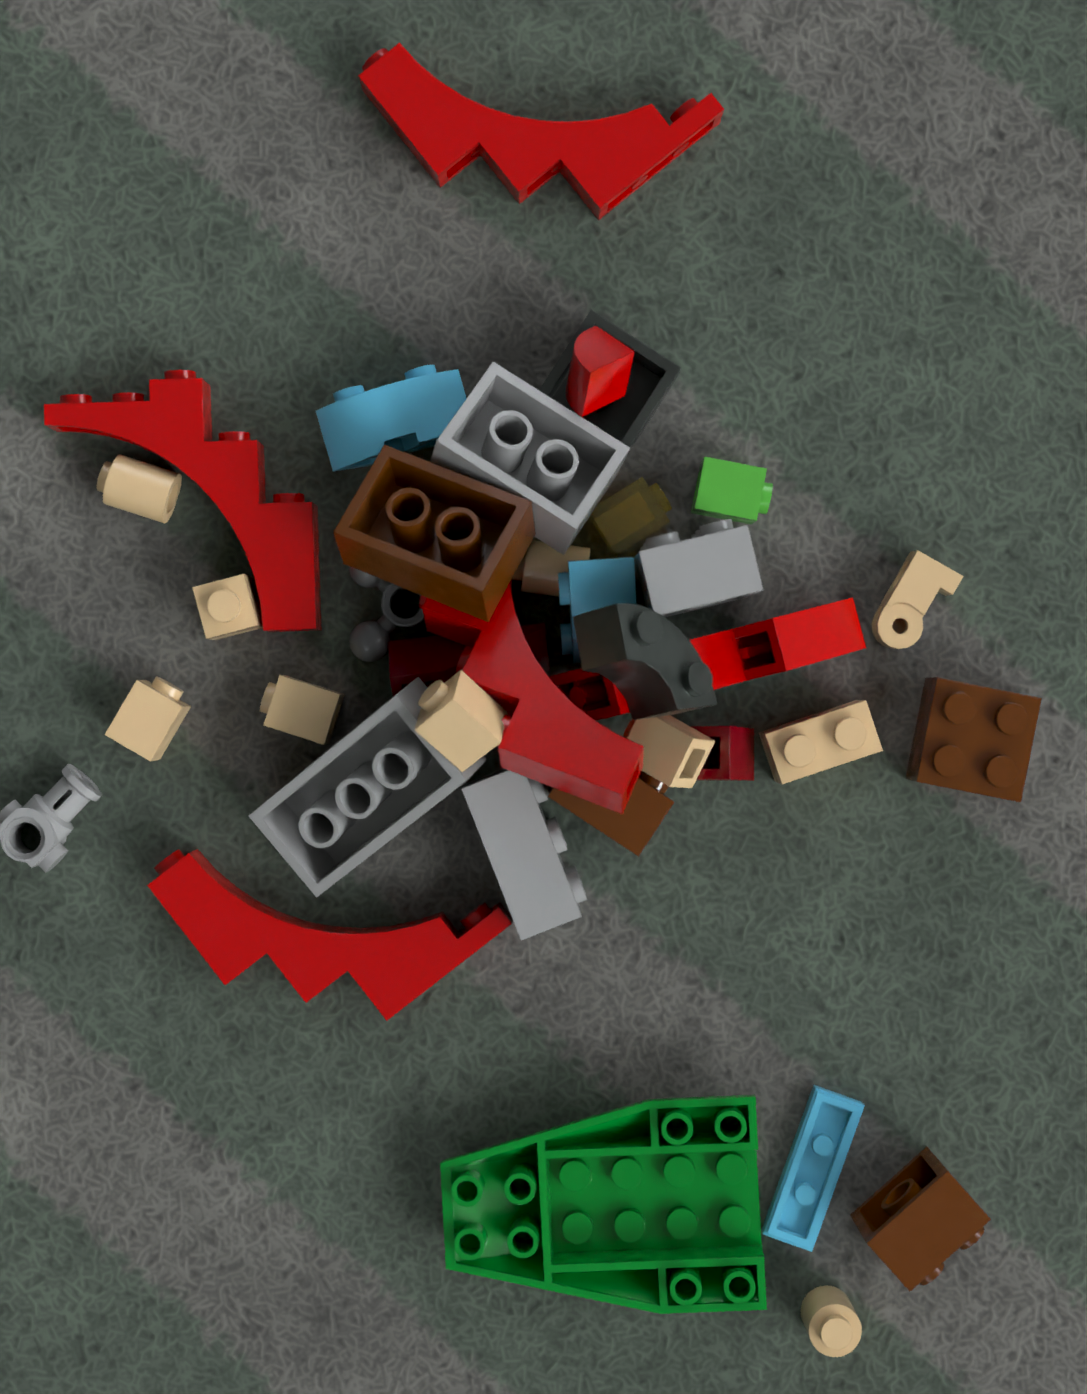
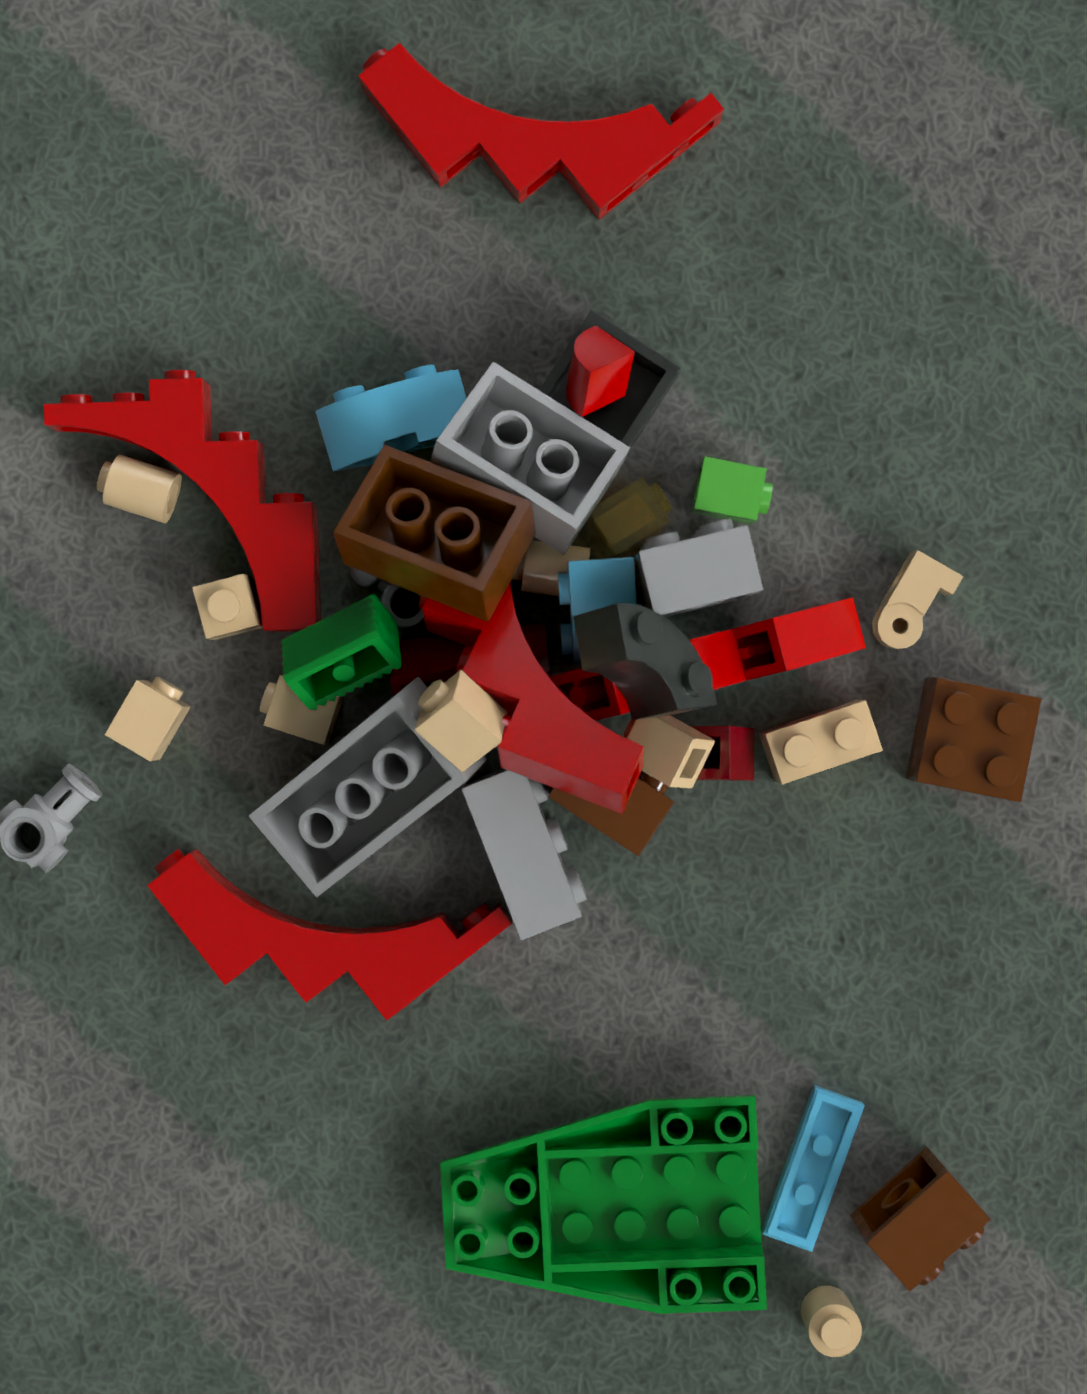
none -> green brick [281,594,402,711]

